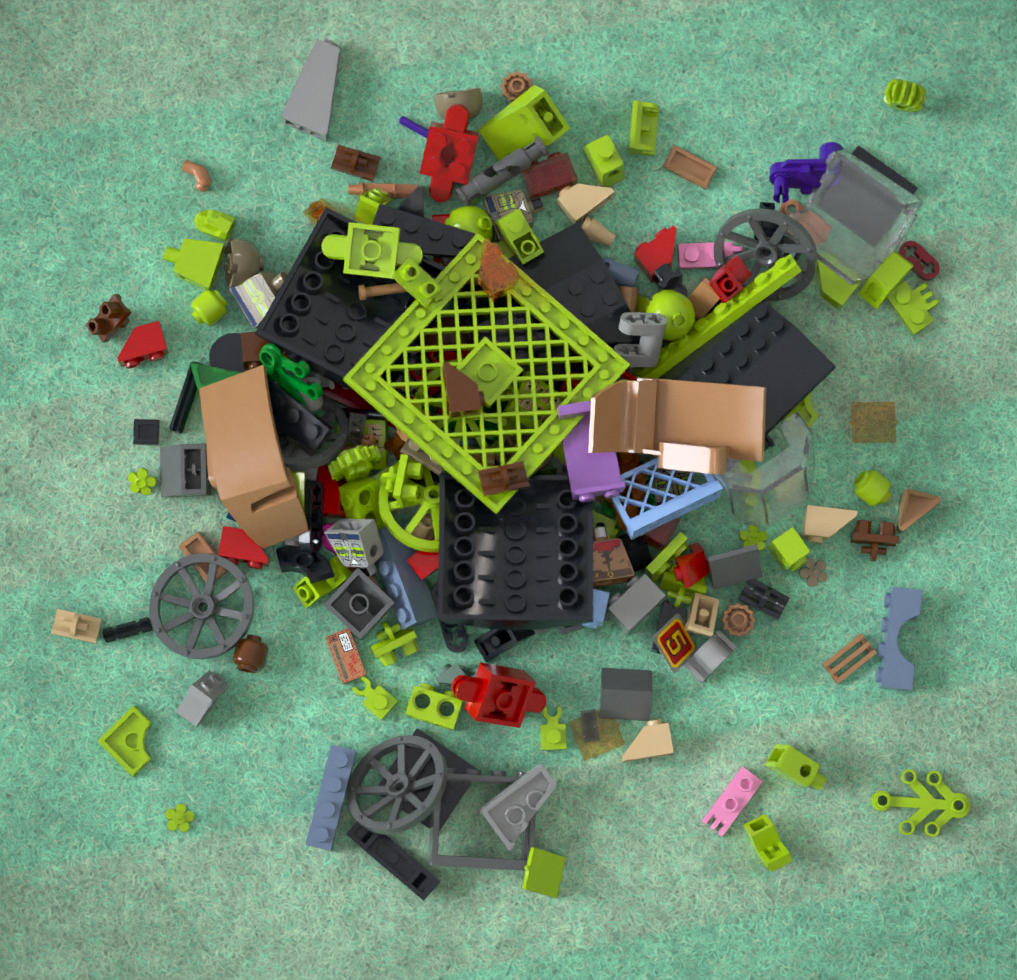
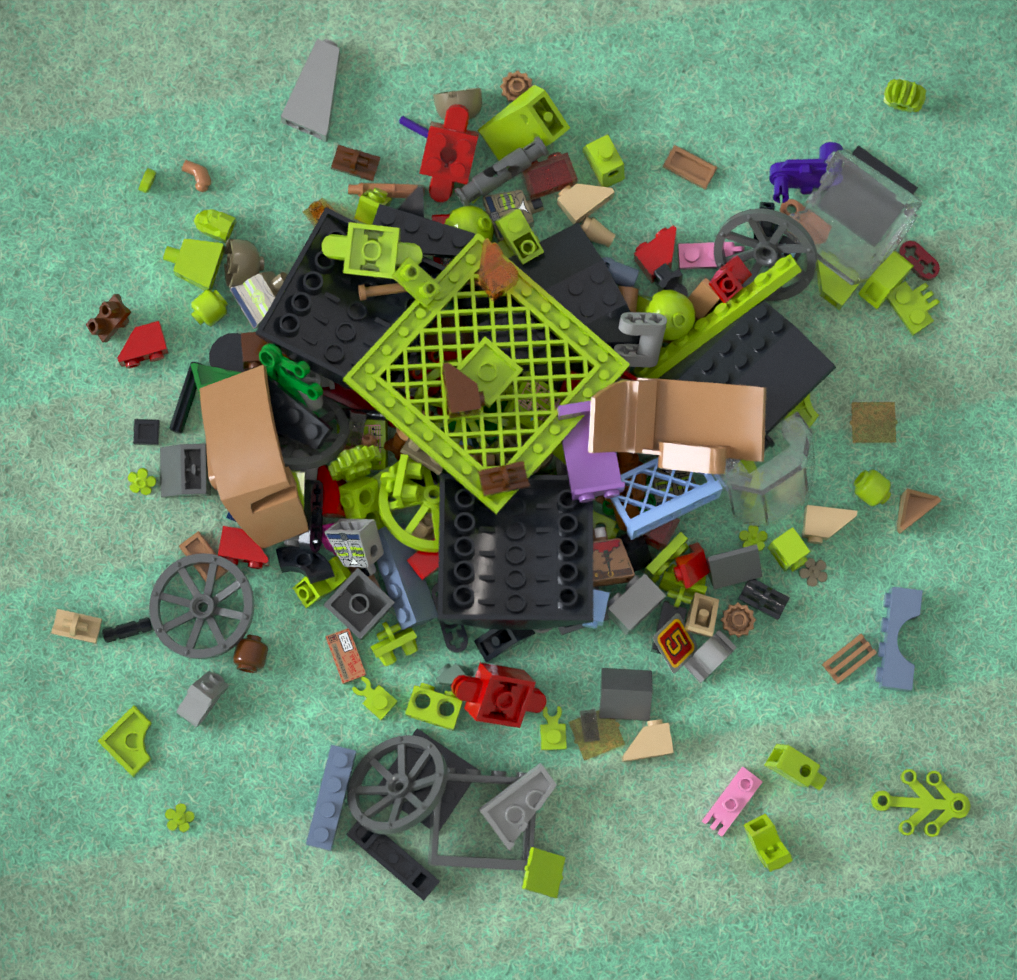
lime hinge [628,100,659,156] -> none
reddish brown hips [850,520,899,562] -> none
none -> lime tile [138,168,157,193]

